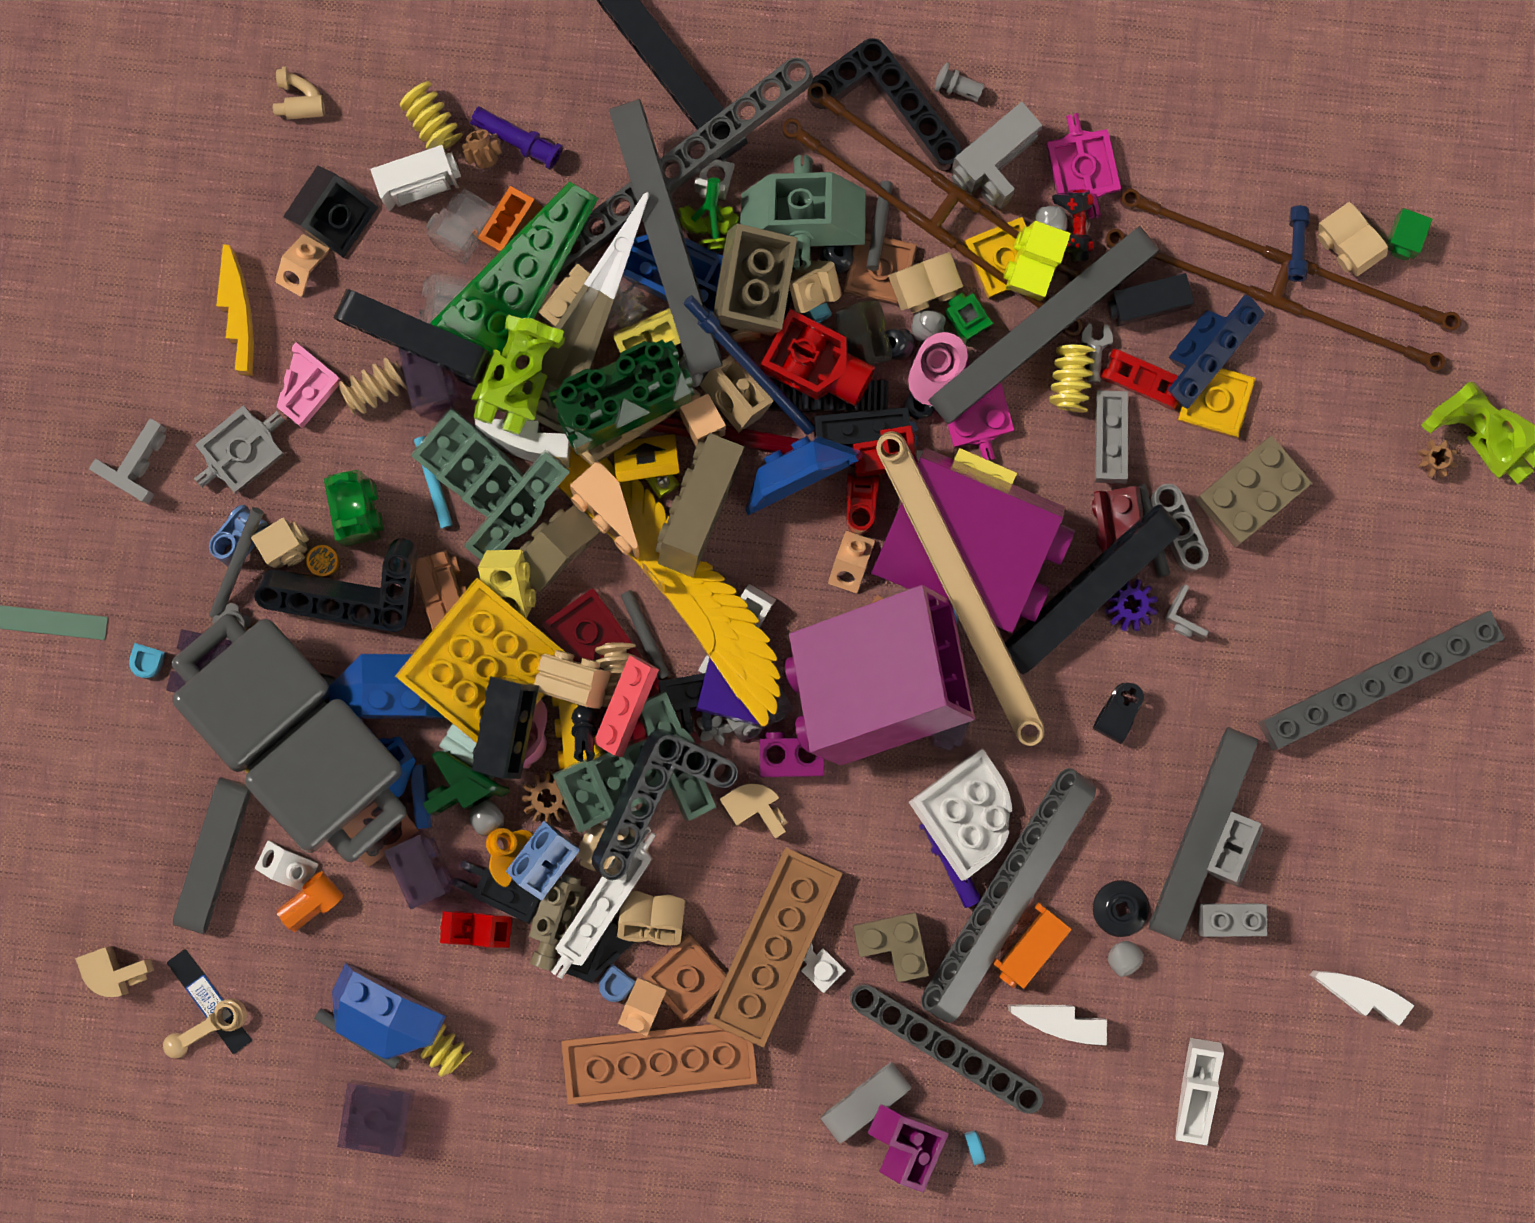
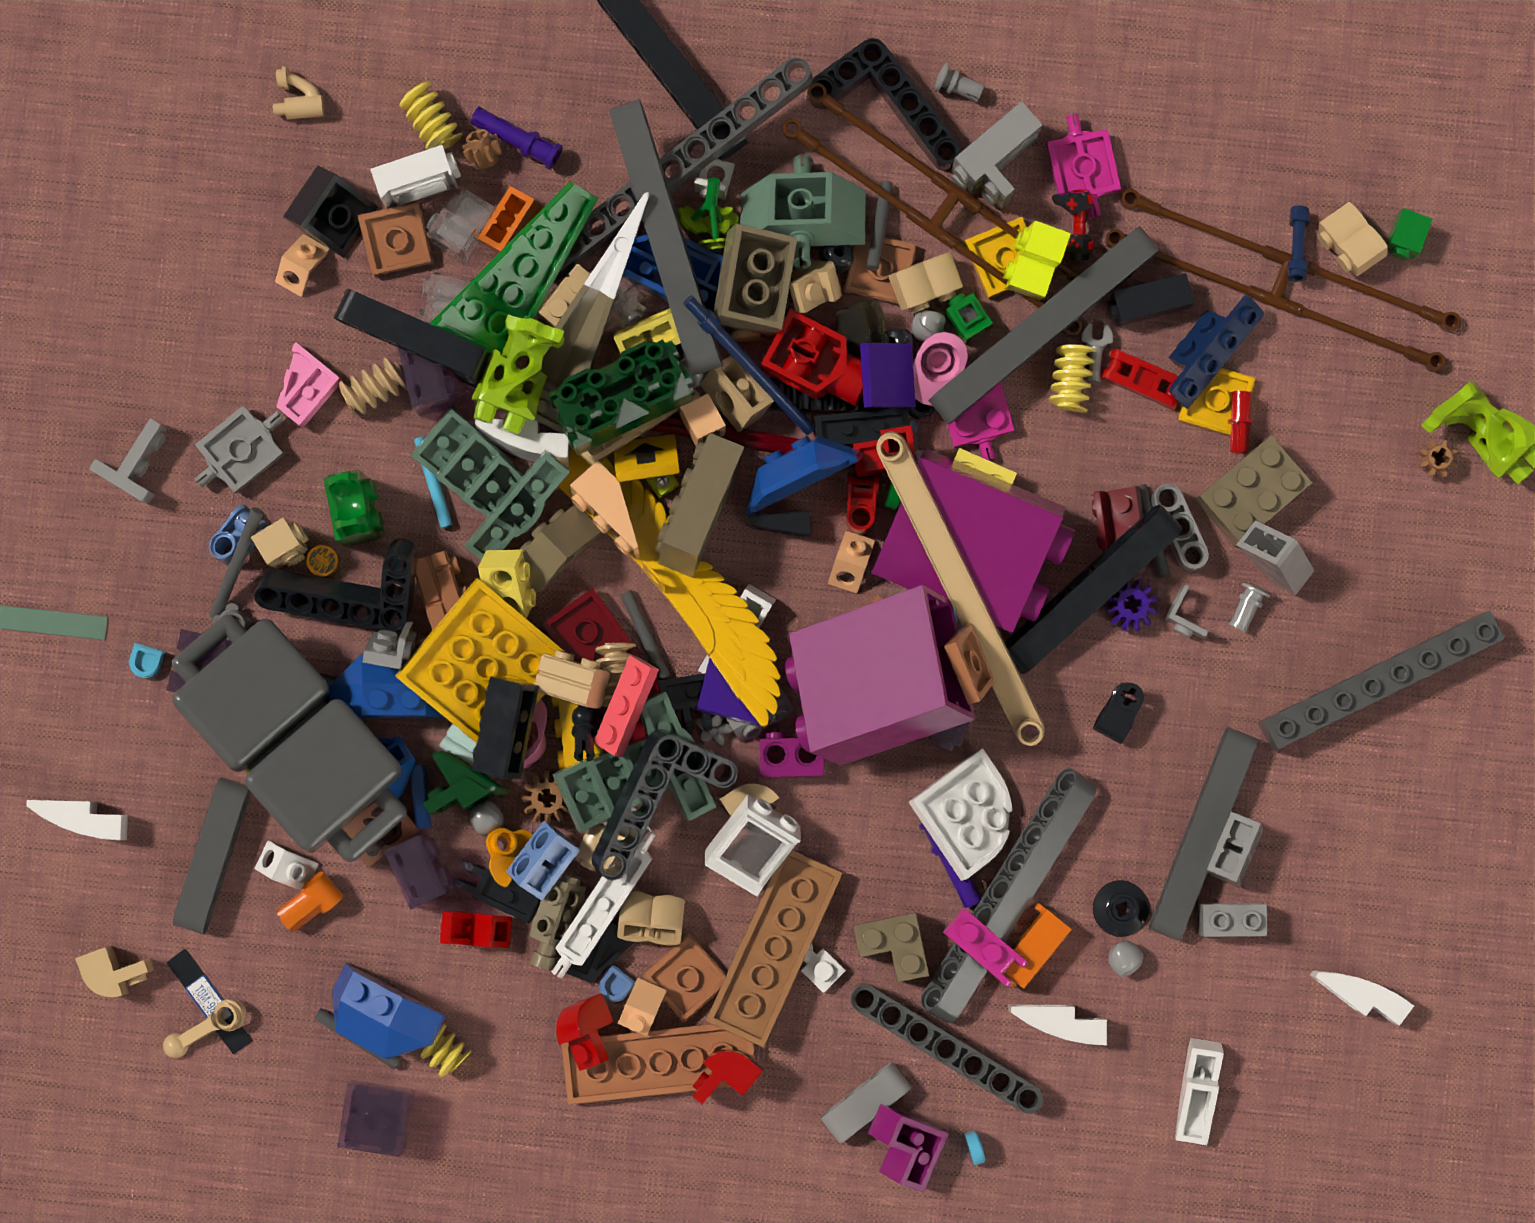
yellow slope [216,244,254,376] -> none
medium azure tile [802,303,832,323] -> none
light grey piece [1035,206,1068,232] -> none
light grey hinge [1095,390,1128,484] -> none
none -> white slope [26,800,128,840]
none -> nougat tile [358,201,434,277]
none -> light grey bracket [362,621,417,669]
none -> red brick [556,993,613,1071]
none -> red brick [692,1049,763,1105]
none -> white window [705,794,801,896]
none -> black slope [746,510,811,538]
none -> dark purple tile [860,343,916,408]
none -> green tile [884,481,901,510]
none -> dark pink hinge [943,908,1028,988]
none -> nougat tile [944,623,995,705]
none -> red axle [1228,391,1253,454]
none -> light grey pin [1228,582,1271,633]
none -> light grey slope [1236,520,1314,595]

